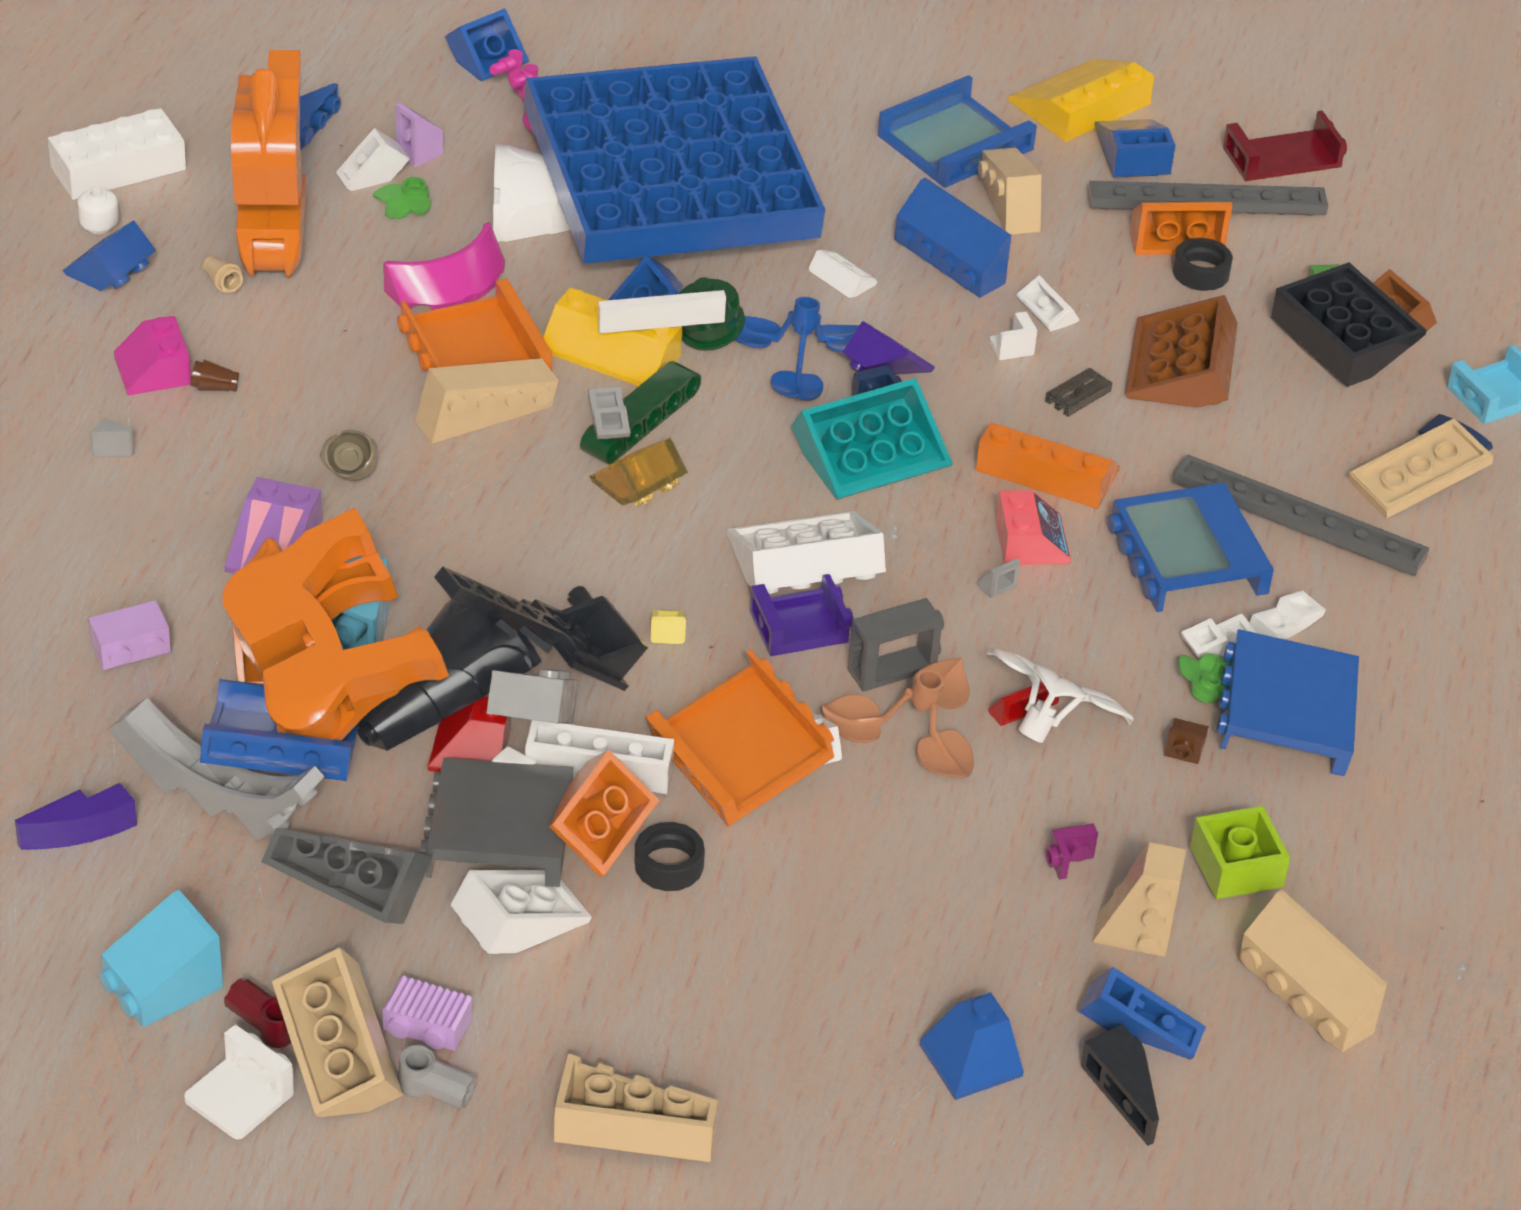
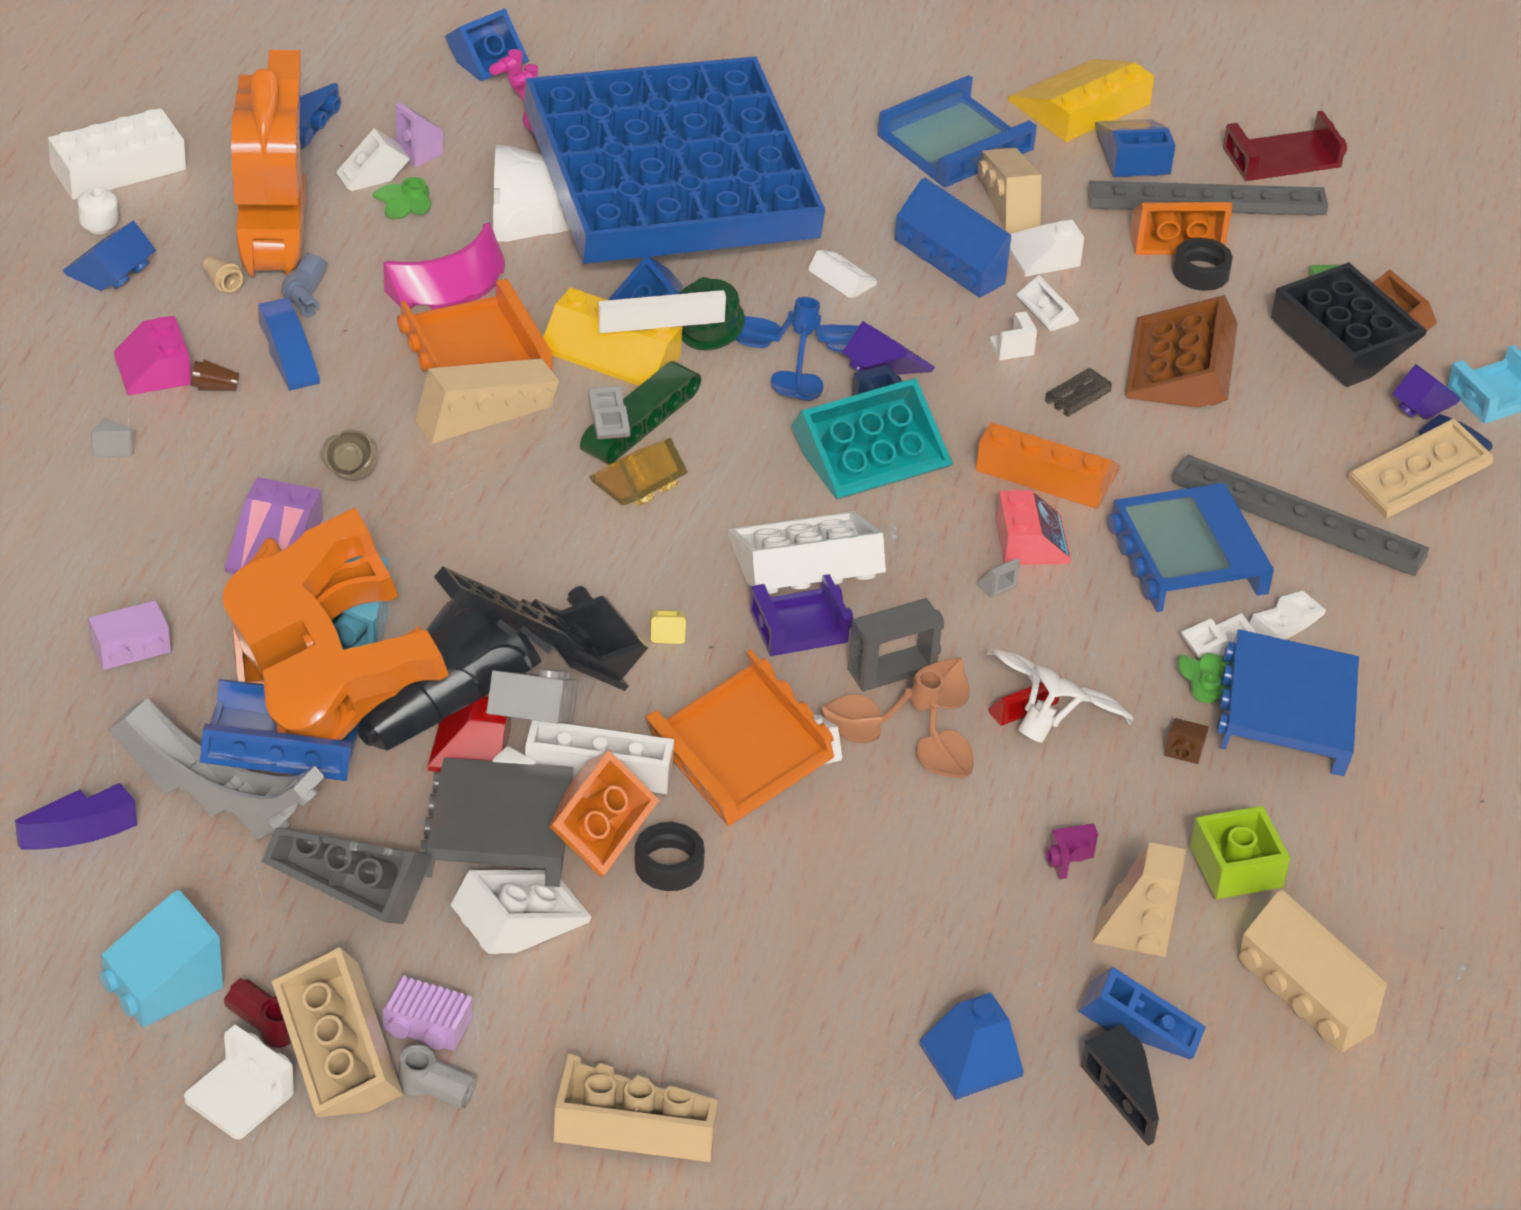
none -> blue slope [258,297,320,391]
none -> sand blue arm [281,253,328,317]
none -> white slope [1009,220,1084,277]
none -> dark purple slope [1392,364,1461,420]

